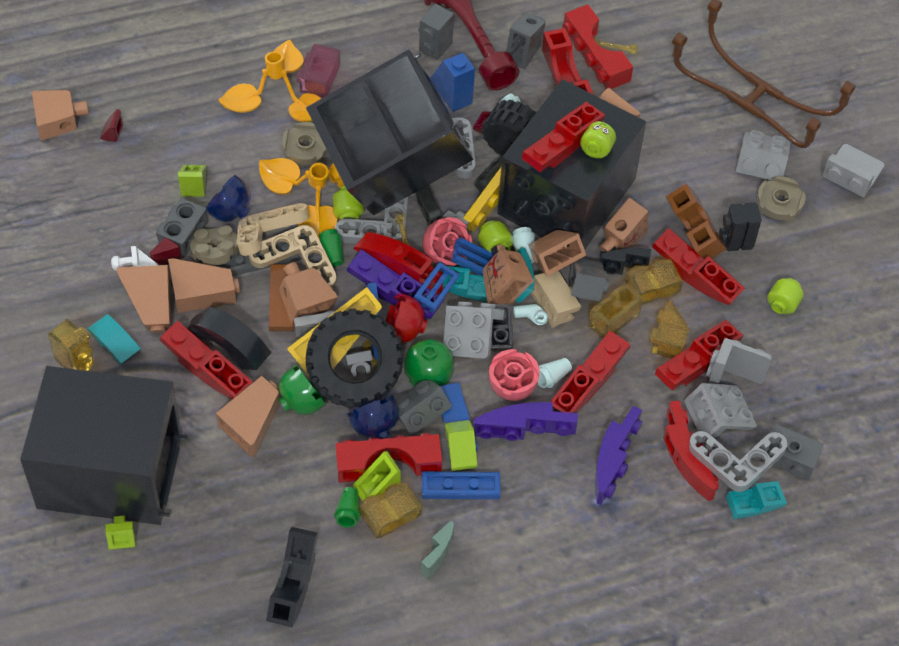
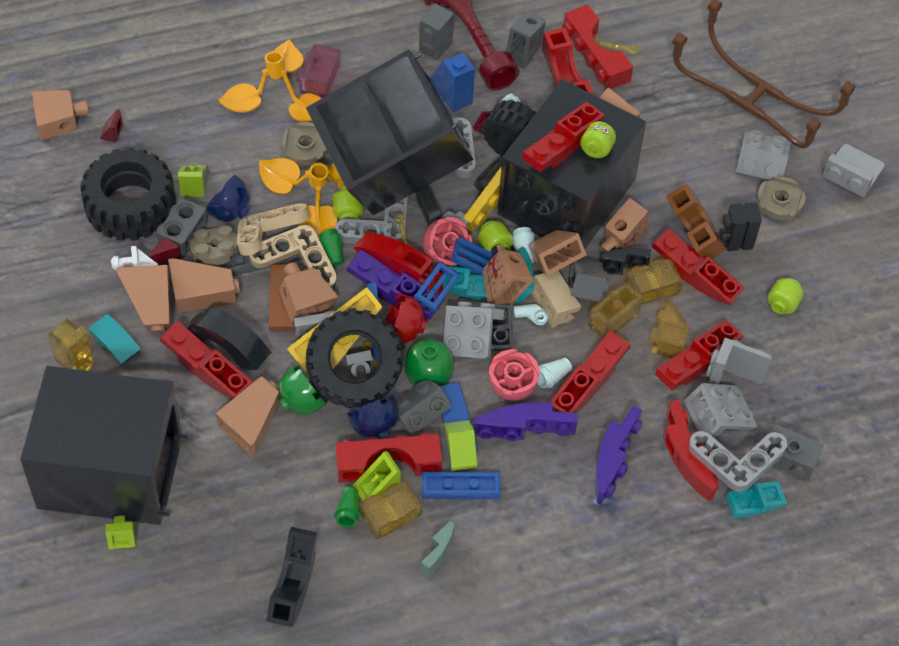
none -> black tyre [80,148,176,241]

